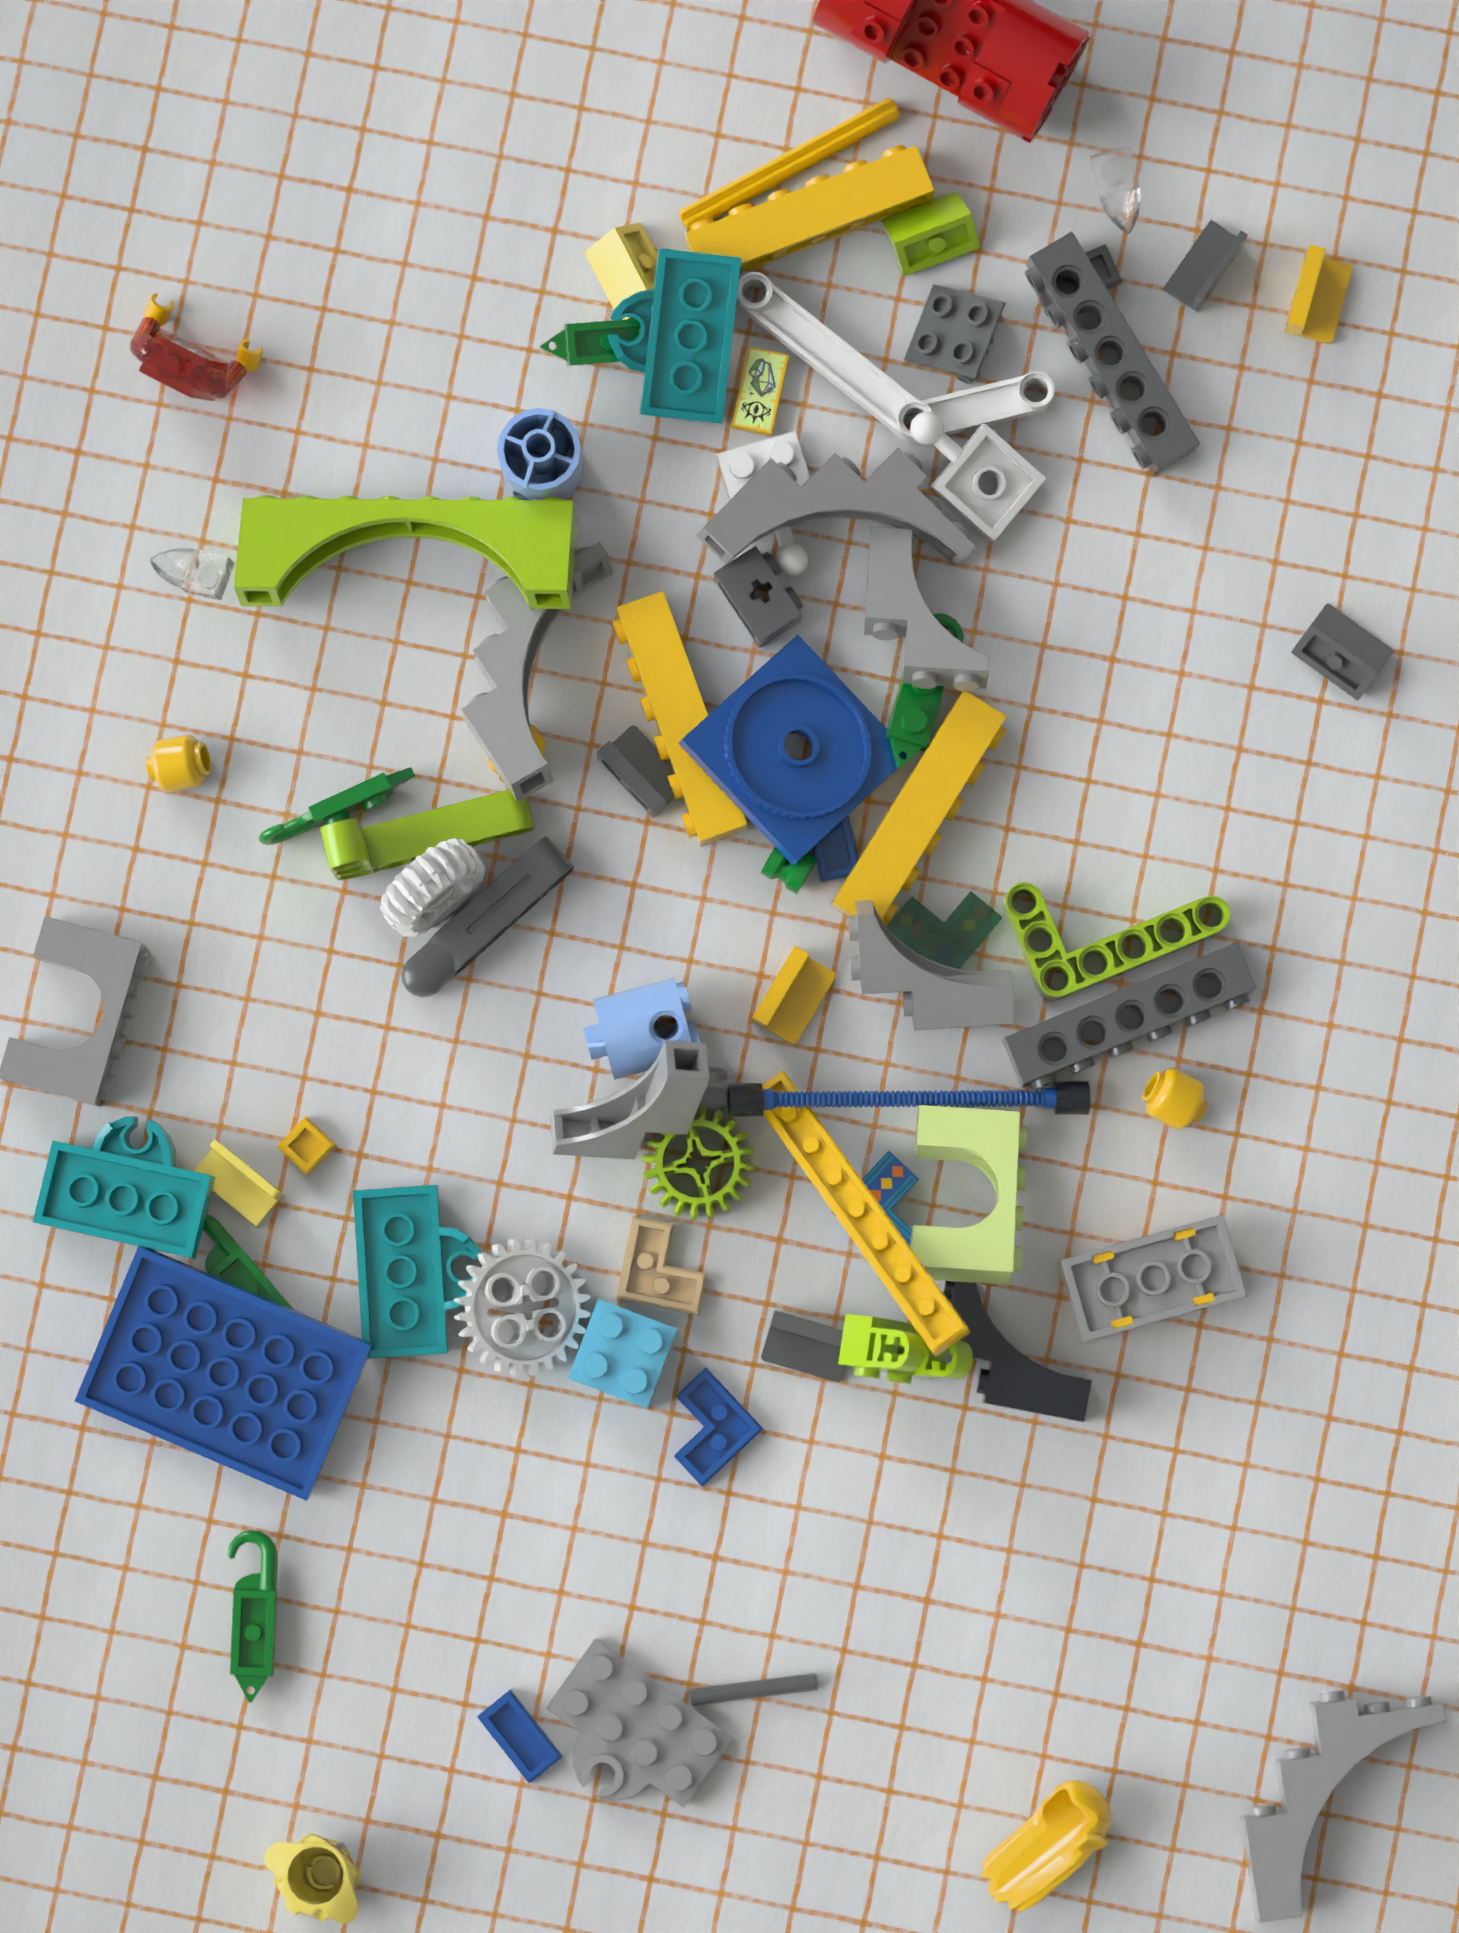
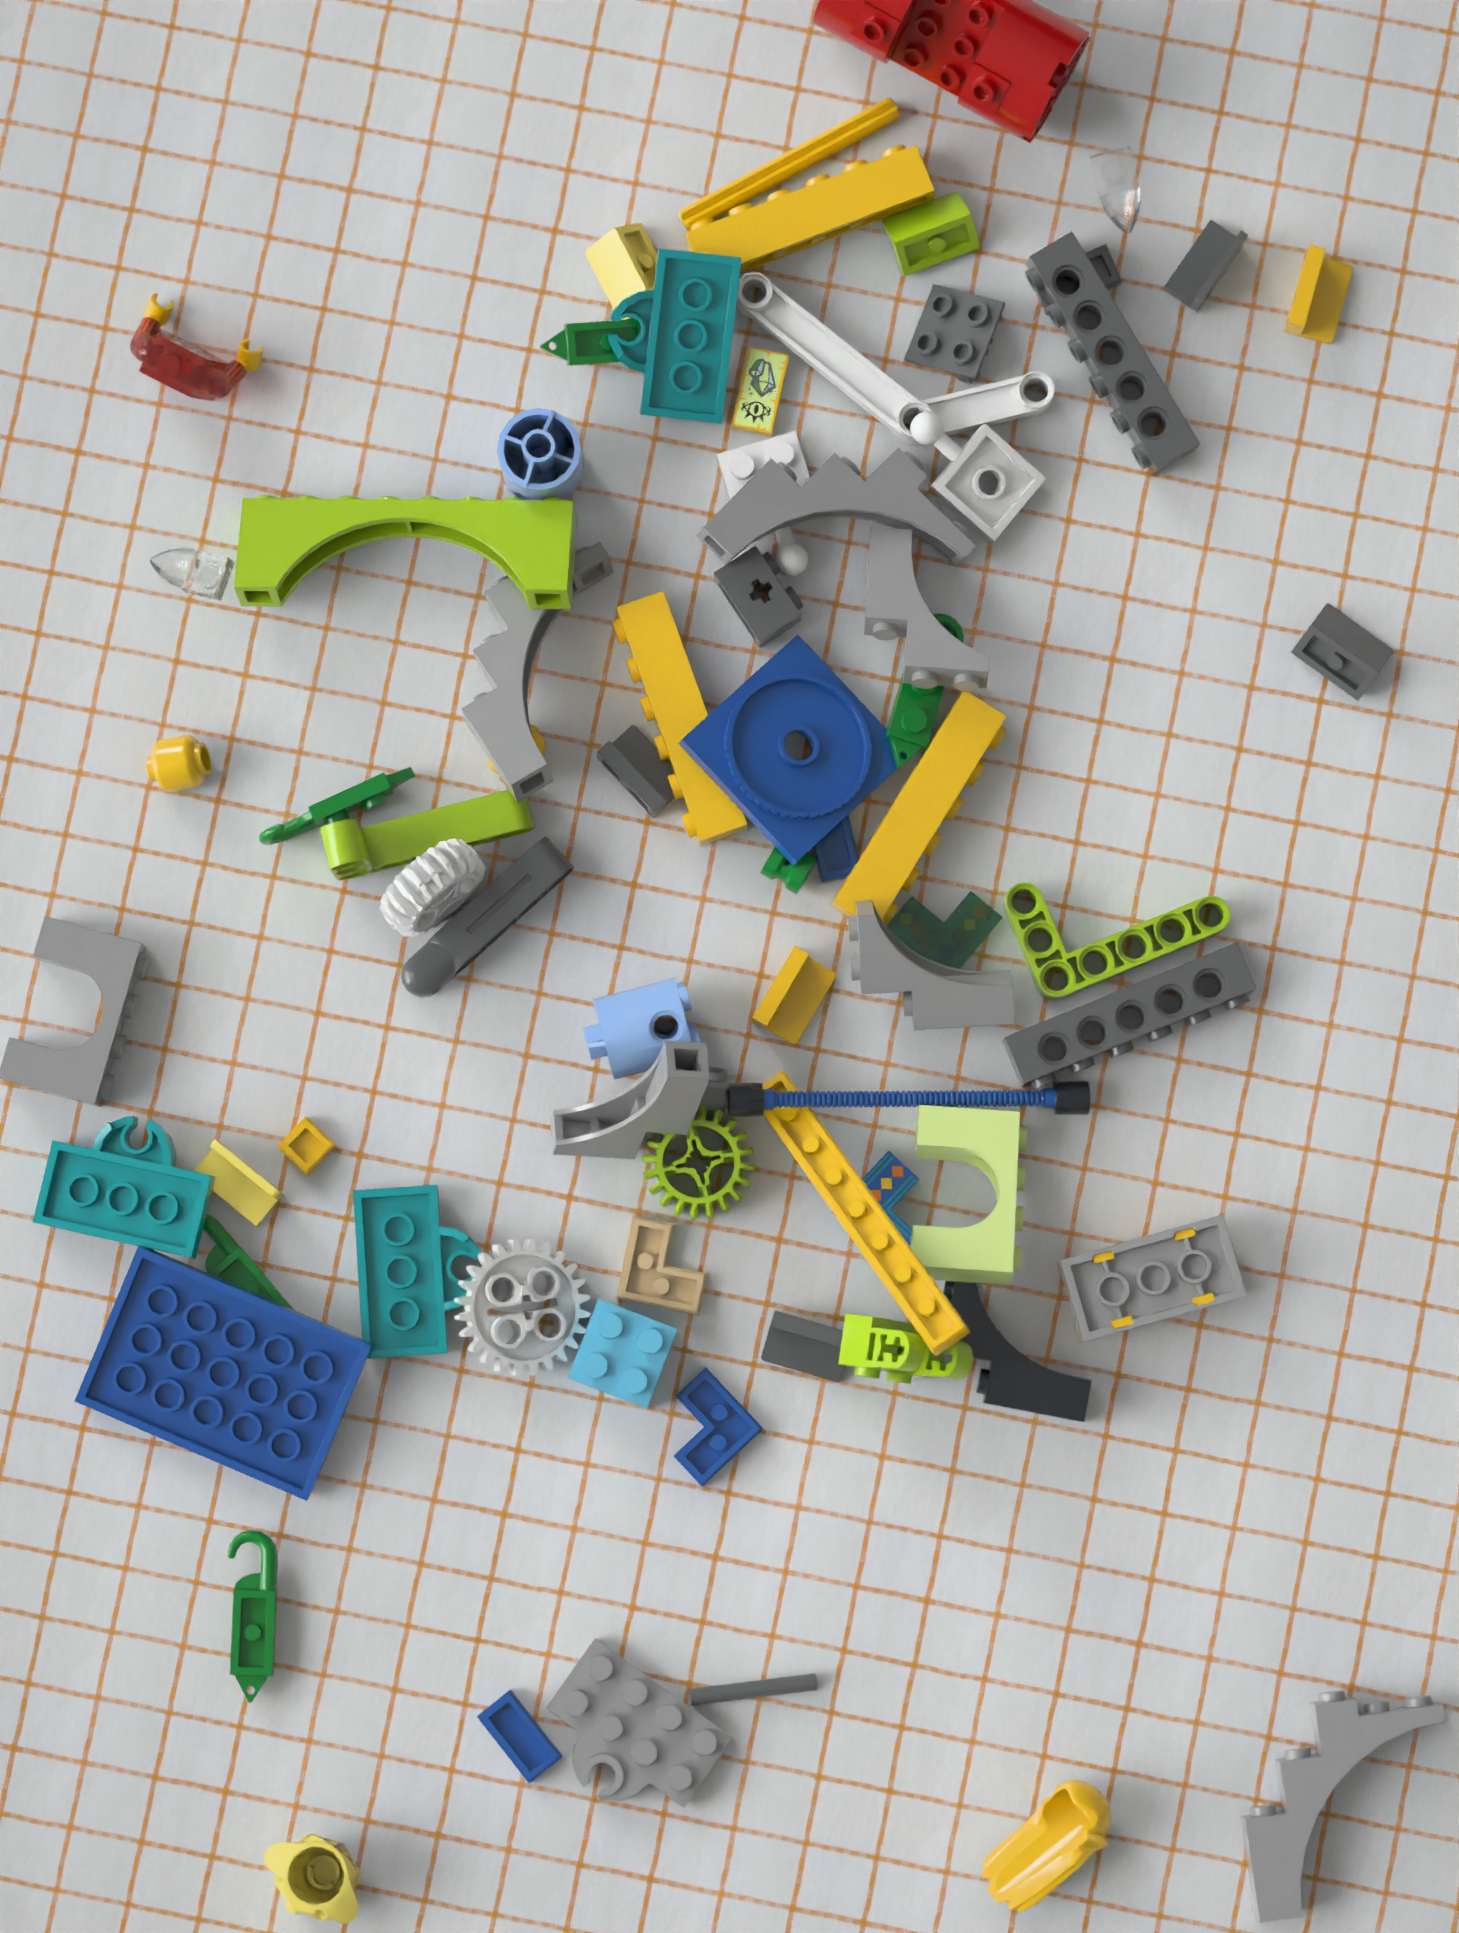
yellow head [1142,1068,1208,1130] -> none

